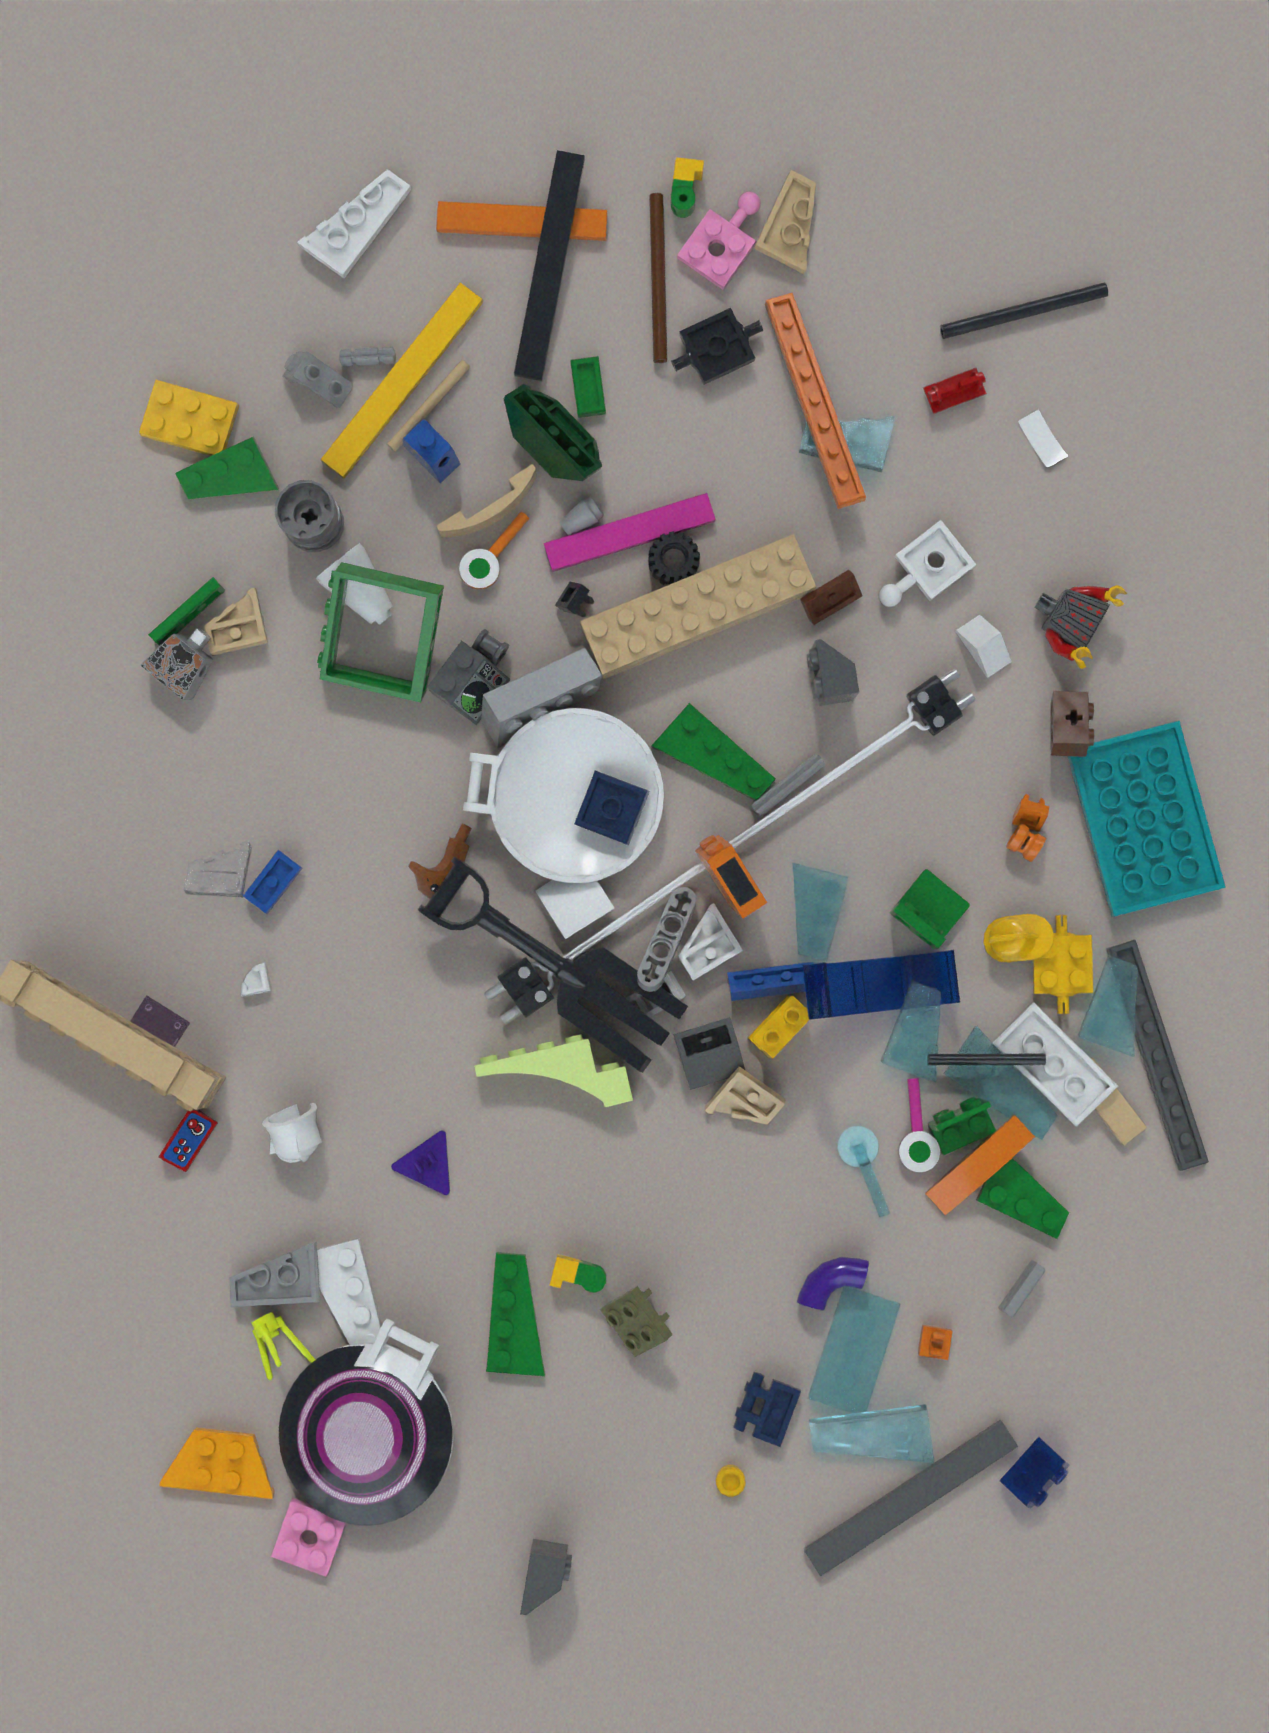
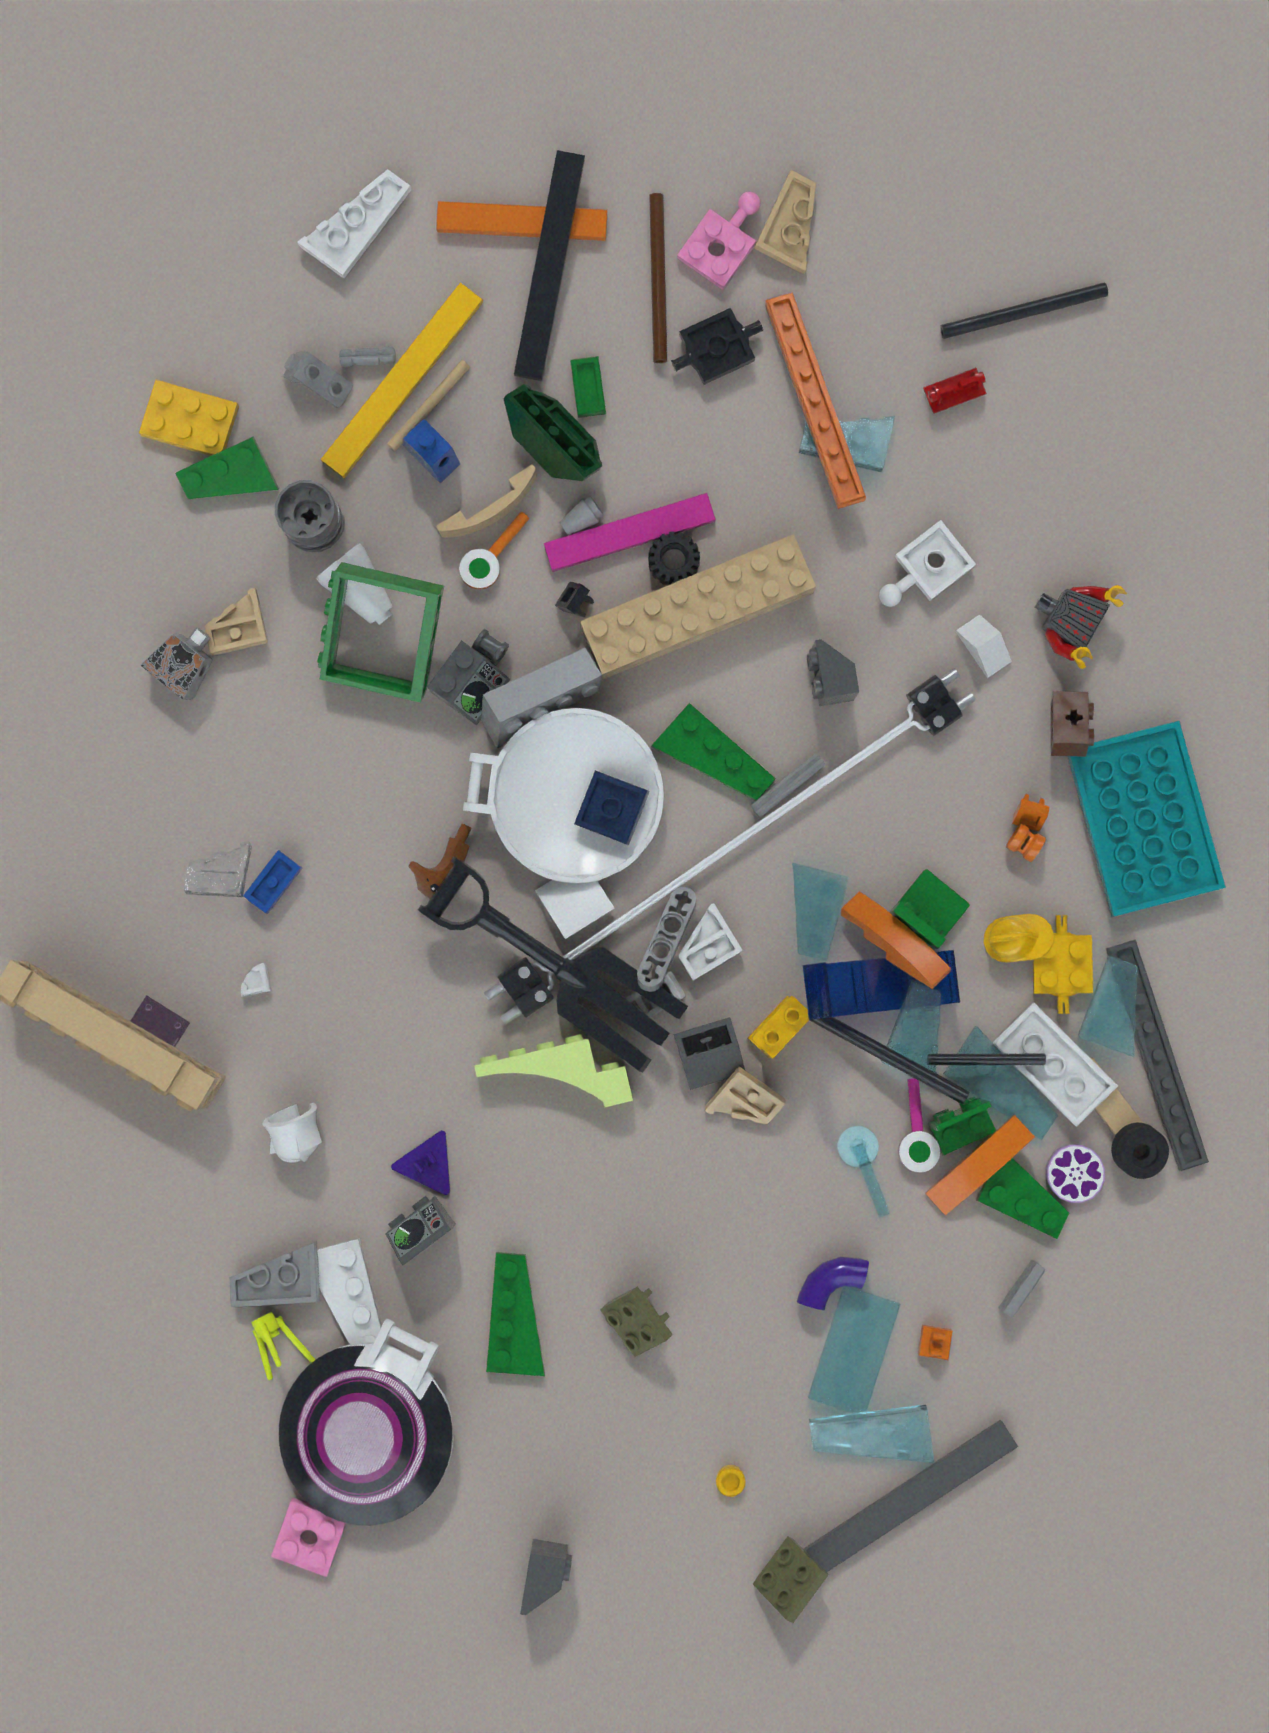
green tile [148,577,225,646] -> none
slope [158,1109,218,1172] -> none
light orange wing [159,1427,275,1499] -> none
leg [549,1254,607,1293] -> none
leg [671,157,704,218] -> none
orange brick [695,835,767,919] -> none
blue plate [727,962,818,1001] -> none
dark blue plate [733,1372,801,1447] -> none
copper plate [800,570,863,625] -> none
clear blue bracket [1000,1437,1069,1509] -> none
white sticker [1018,409,1068,468] -> none
none -> slope [385,1196,456,1265]
none -> olive plate [753,1536,829,1623]
none -> black piece [809,1007,970,1105]
none -> orange slope [841,891,951,989]
none -> tile [1046,1144,1105,1203]
none -> black tyre [1111,1122,1169,1179]

